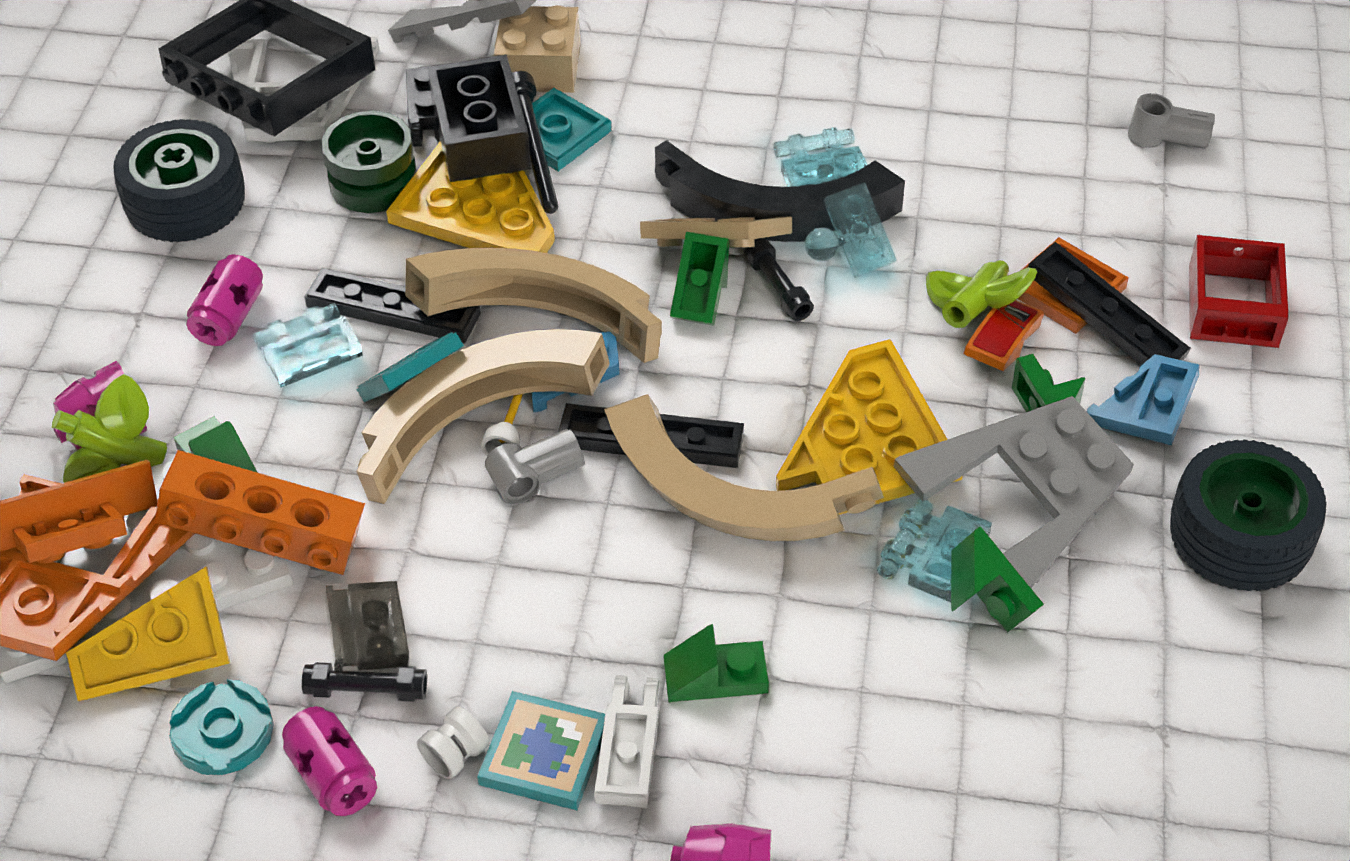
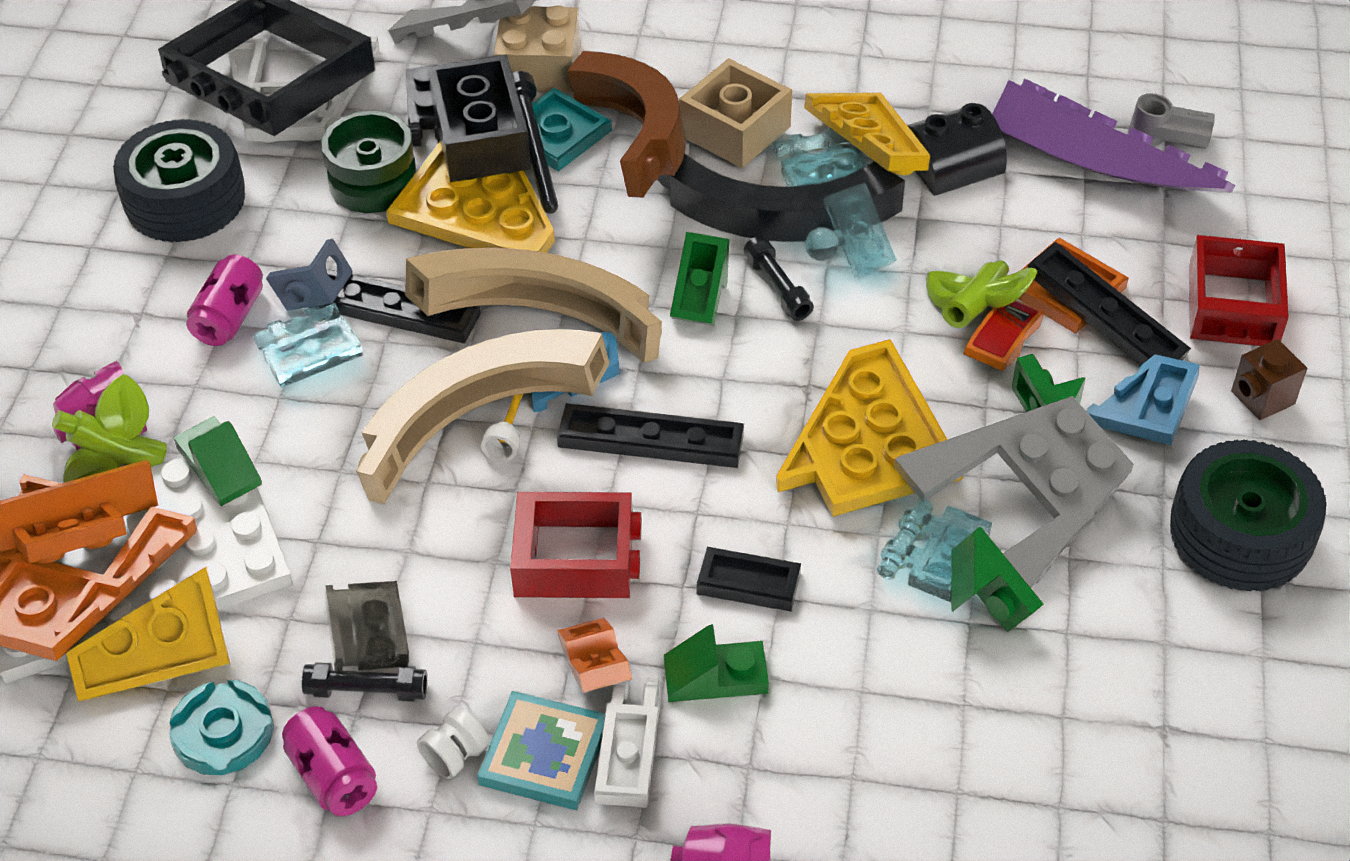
orange brick [155,450,365,575] -> none
teal tile [356,332,464,403] -> none
light grey piece [485,429,585,505] -> none
tan arch [604,394,884,541] -> none
tan wing [640,217,792,248] -> none
none -> sand blue bracket [266,239,353,310]
none -> red window [510,492,642,598]
none -> orange slope [557,618,632,693]
none -> dark orange arch [567,51,686,198]
none -> tan brick [679,58,792,169]
none -> black tile [696,546,801,612]
none -> yellow wing [804,93,930,175]
none -> black brick [907,103,1007,196]
none -> medium lavender wedge [992,78,1236,193]
none -> reddish brown brick [1231,339,1308,420]

